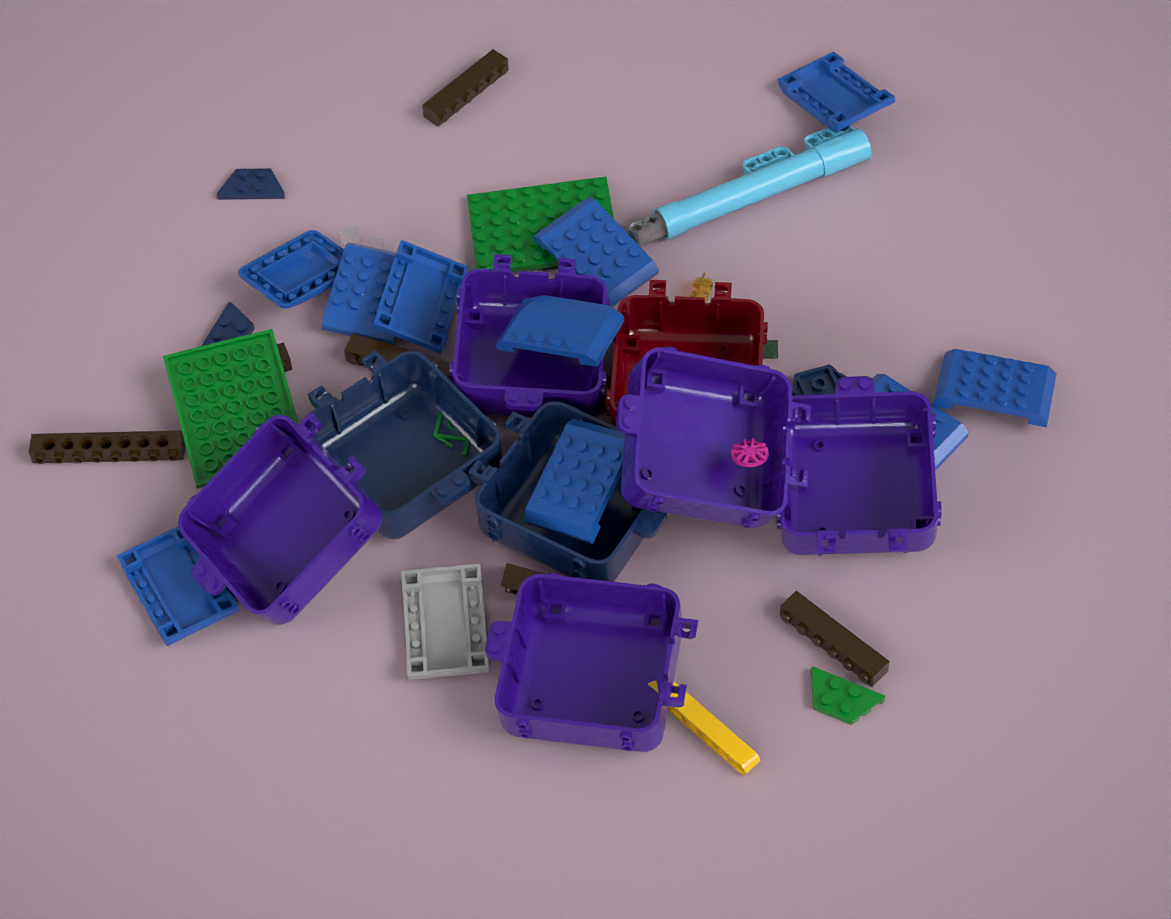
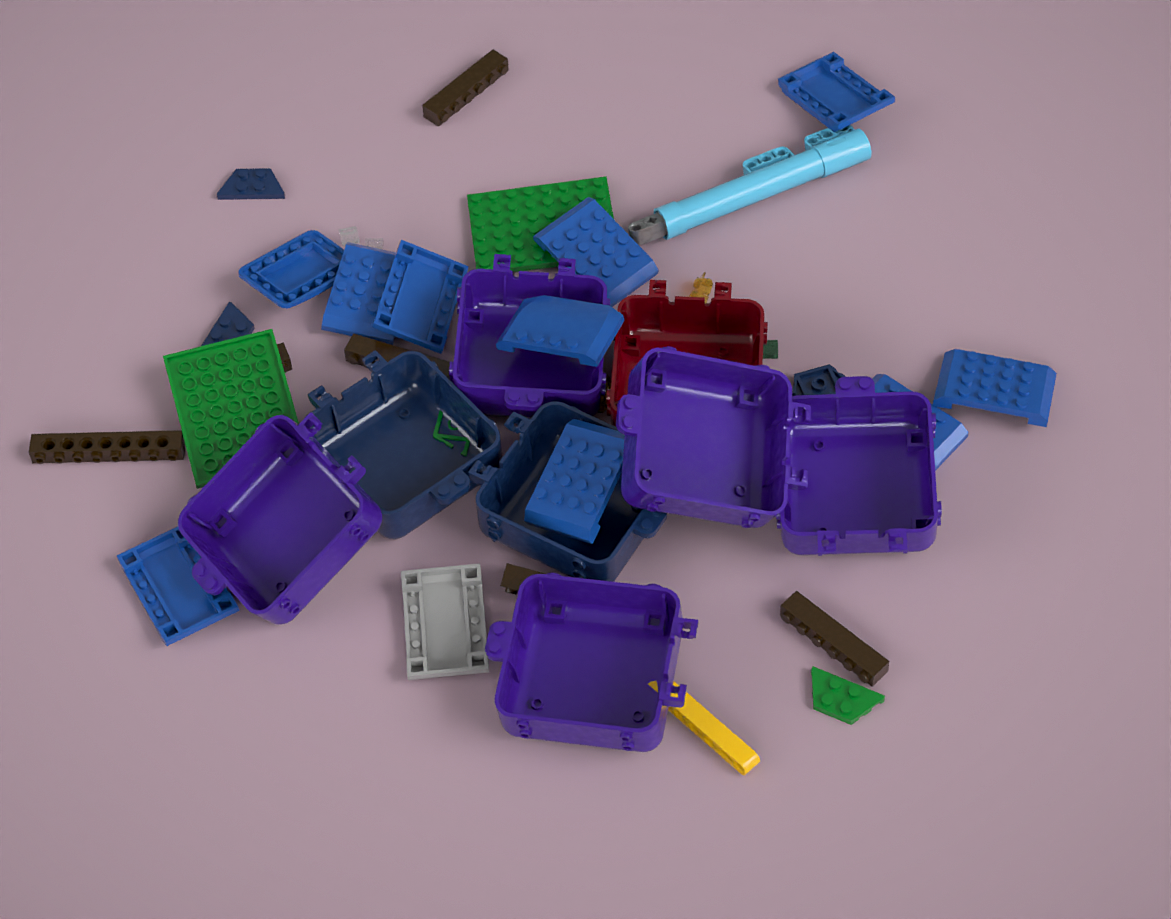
dark pink wheel [731,438,769,467] -> none

